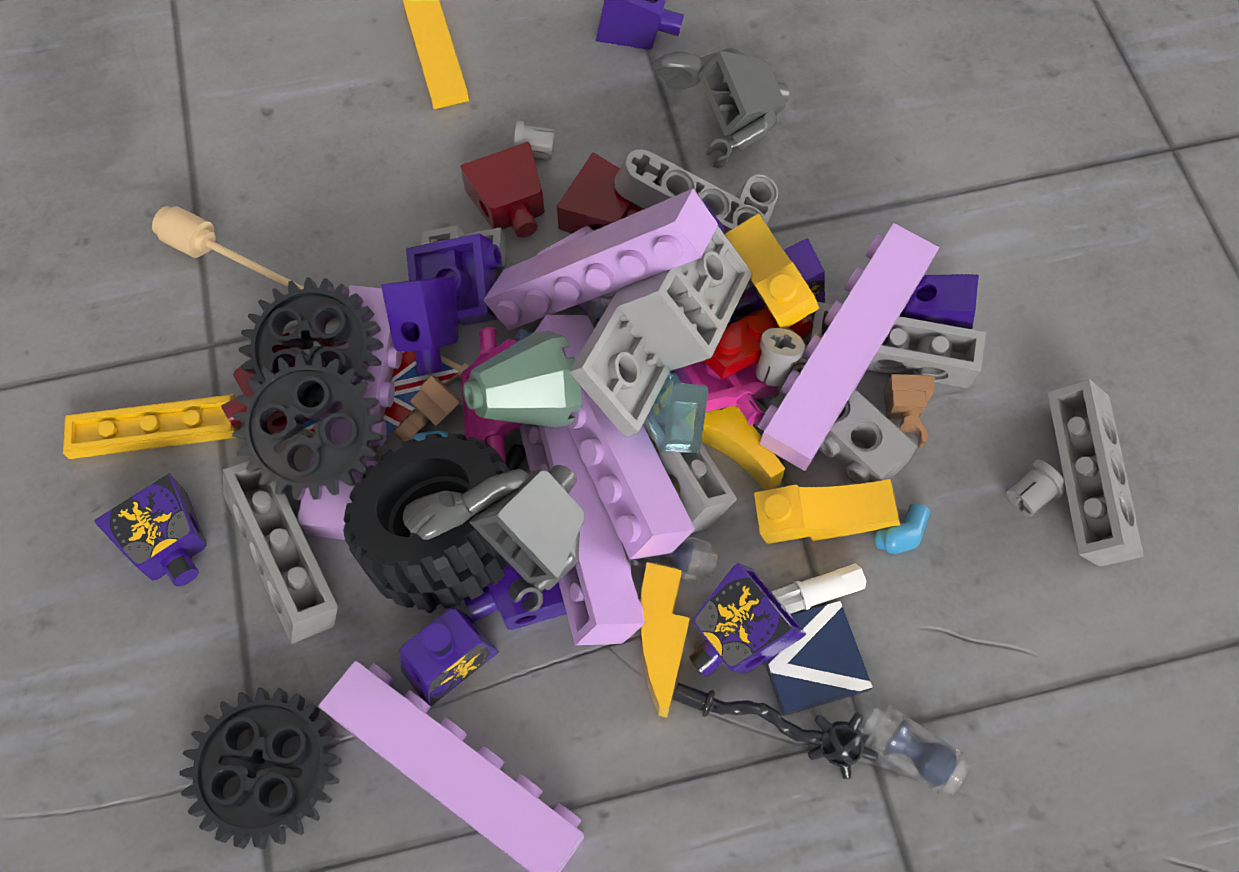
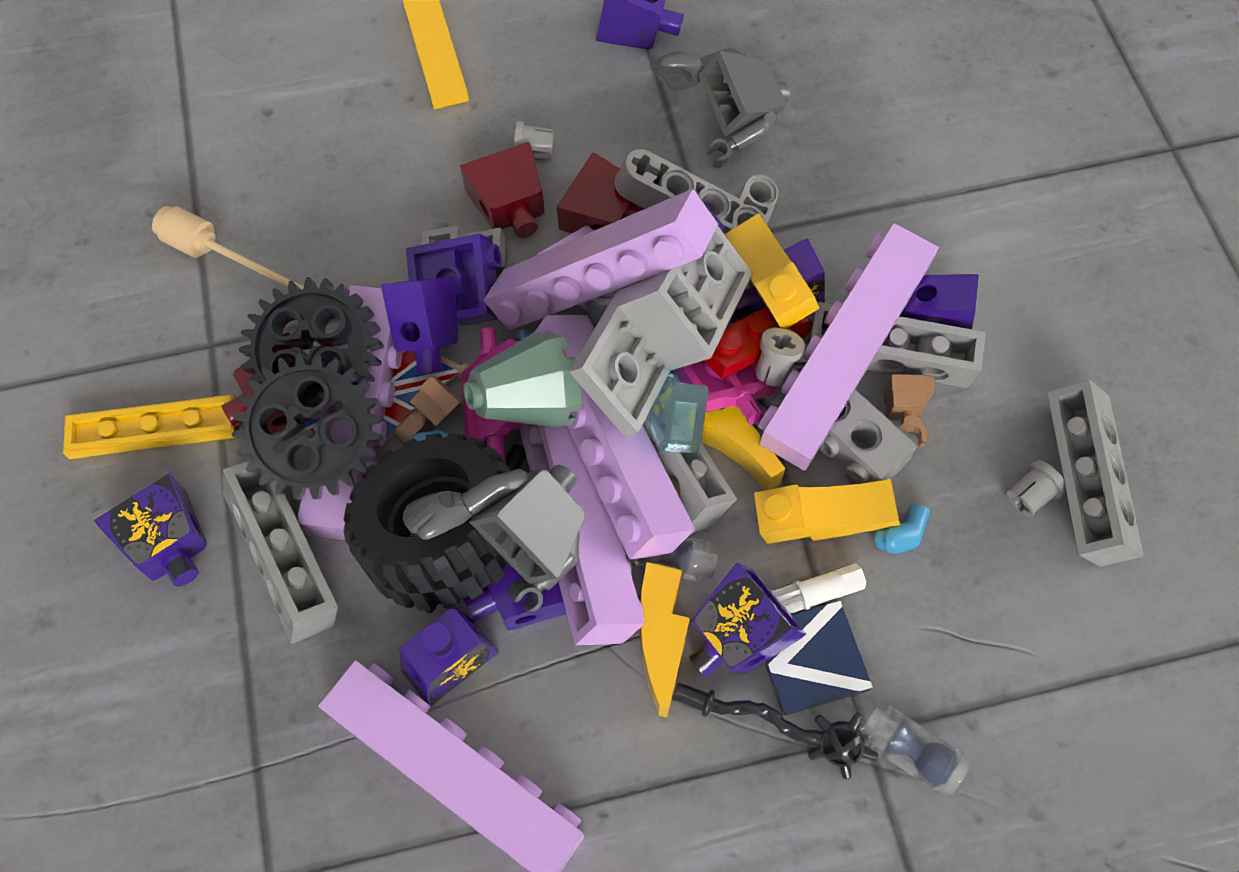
black gear [180,687,342,849] -> none

